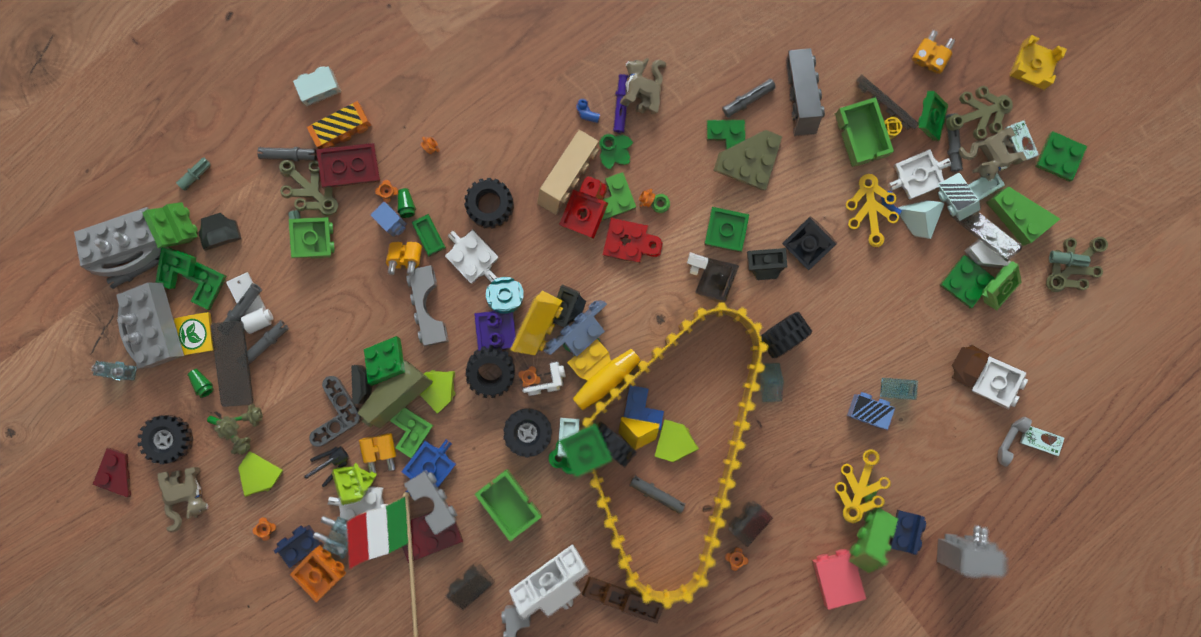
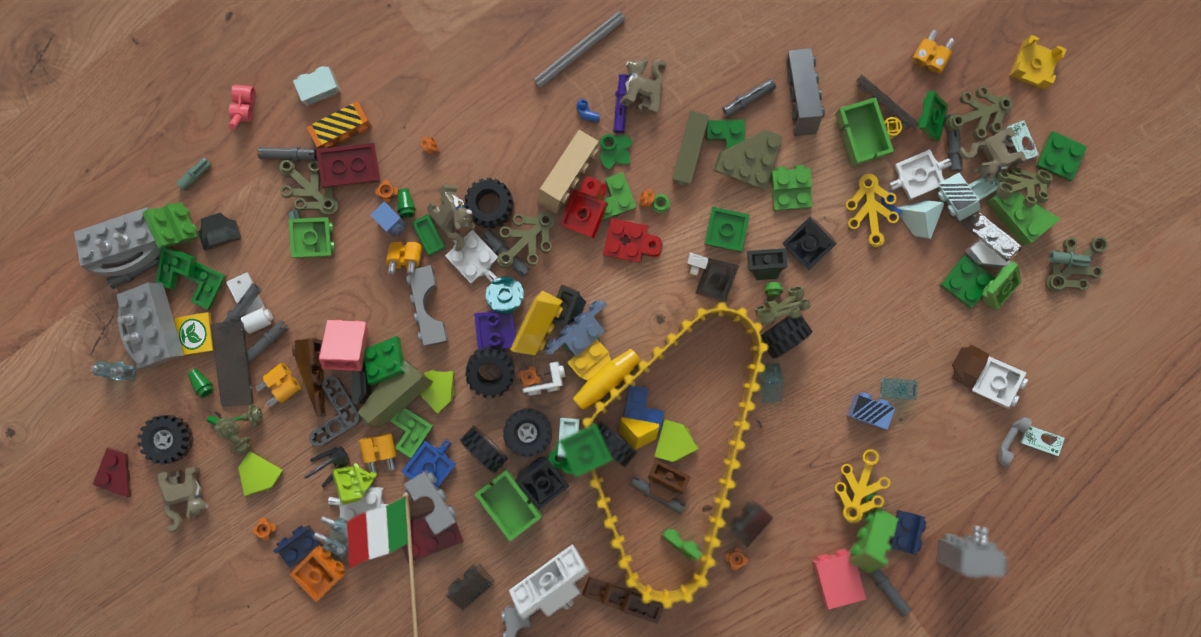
none -> coral beam [228,85,256,130]
none -> light orange piece [256,362,301,407]
none -> reddish brown wedge [292,338,326,417]
none -> coral brick [319,320,369,371]
none -> dark tan animal [426,184,475,251]
none -> black wheel [460,425,509,473]
none -> dark grey pin [482,229,531,278]
none -> olive plant [497,212,555,269]
none -> black slope [515,456,569,510]
none -> light grey axle [534,11,625,88]
none -> reddish brown slope [648,460,690,502]
none -> bright green plate [660,529,703,560]
none -> olive slope [672,110,709,186]
none -> olive plant [755,286,810,325]
none -> bright green plate [764,282,784,297]
none -> bright green plate [770,165,813,211]
none -> dark grey pin [869,568,912,617]
none -> olive plant [996,167,1053,208]

